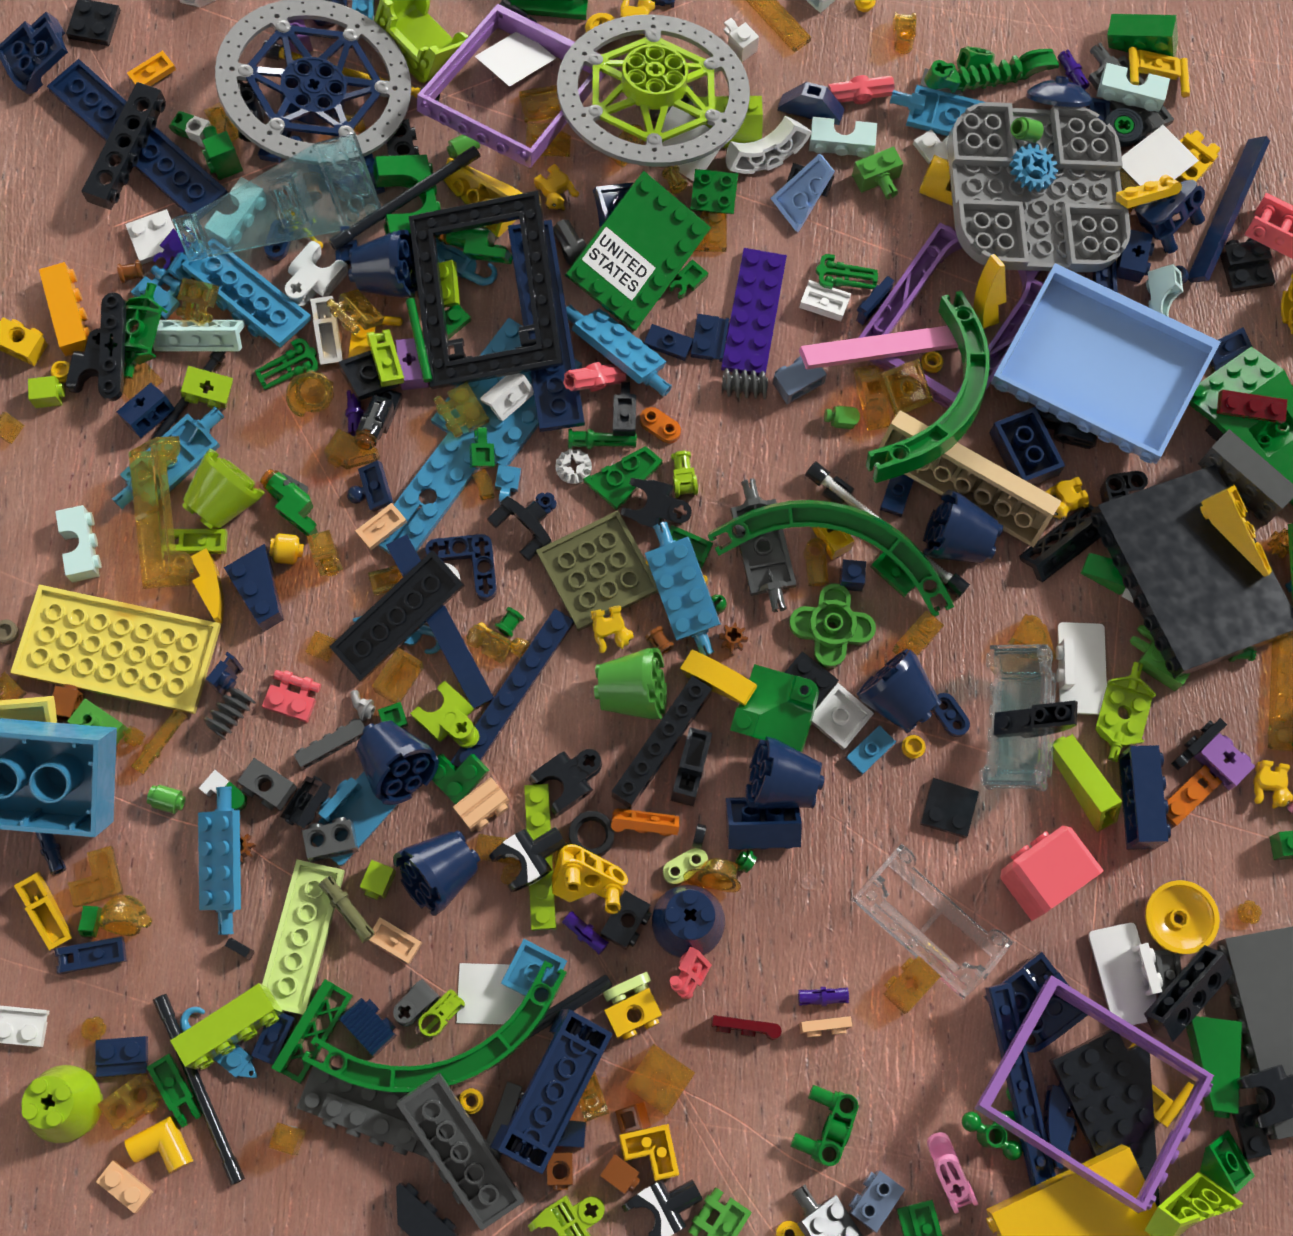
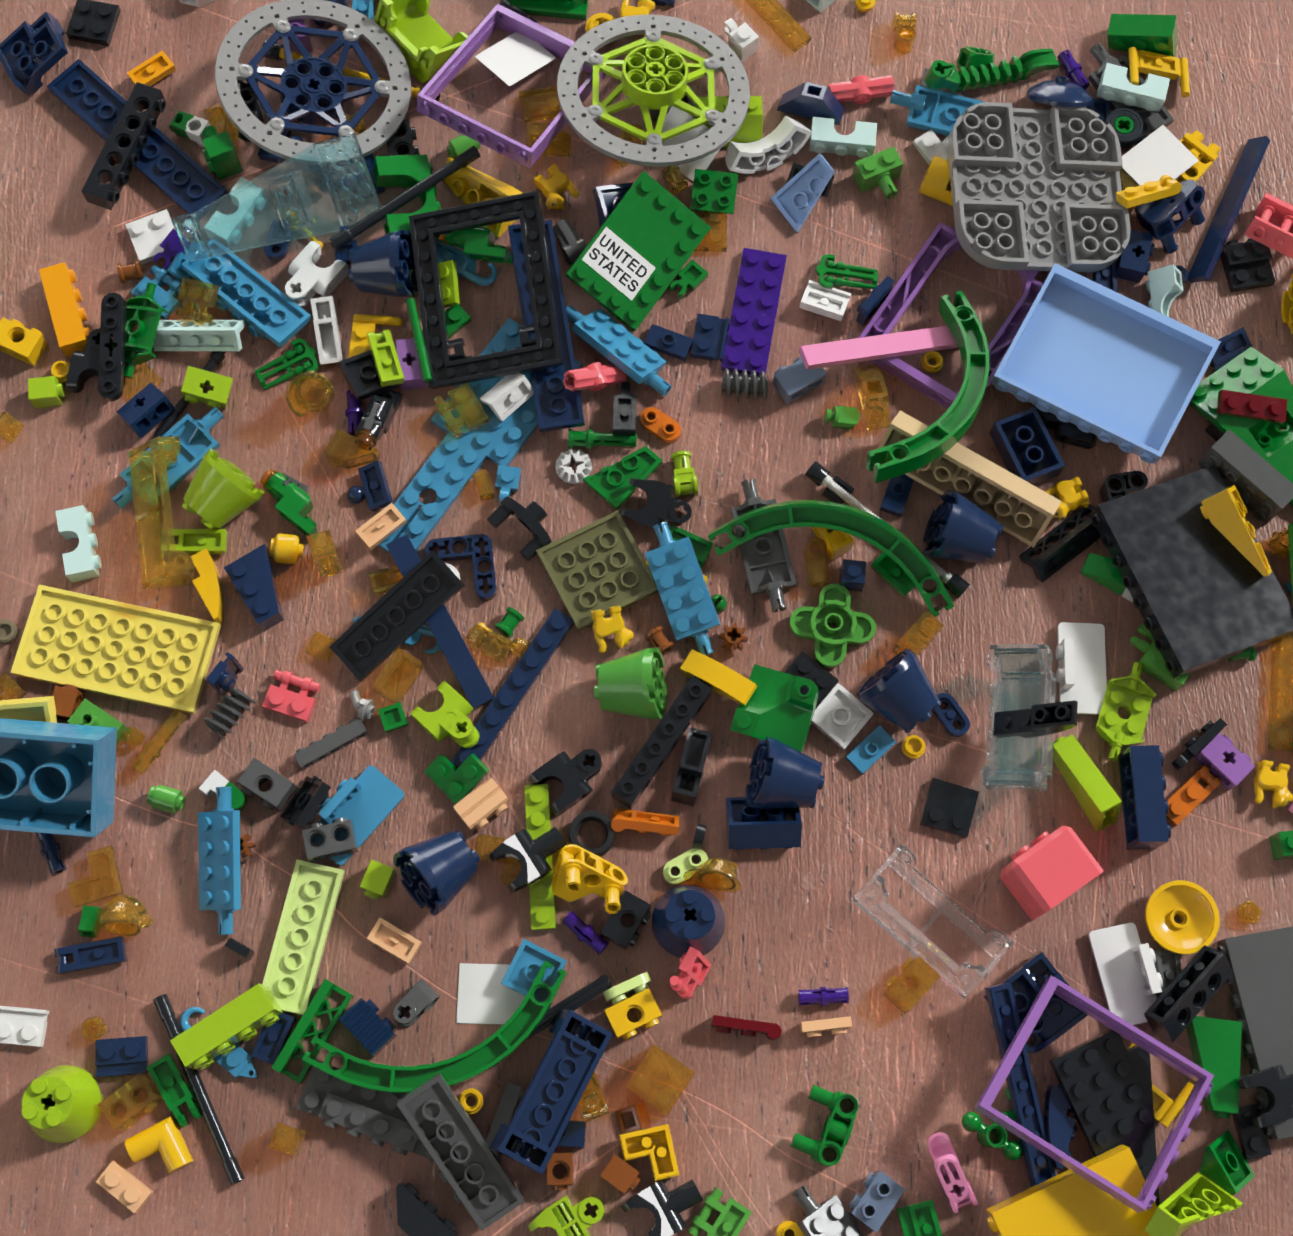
yellow slope [14,871,72,951] -> none
olive pin [318,876,375,943] -> none
clear yellow plate [326,289,384,335] -> none
dark blue cone [355,721,439,805] -> none
lime piece [418,989,465,1038] -> none
green plate [469,427,495,468] -> none
dark blue plate [535,492,557,514] -> none
green plate [735,849,757,873] -> none
clear yellow slope [880,358,933,417] -> none
yellow slope [973,254,1006,329] -> none
clear yellow slope [1008,614,1056,666] -> none
dark azure gear [1009,144,1058,192] -> none
bright green brick [1010,117,1044,143] -> none

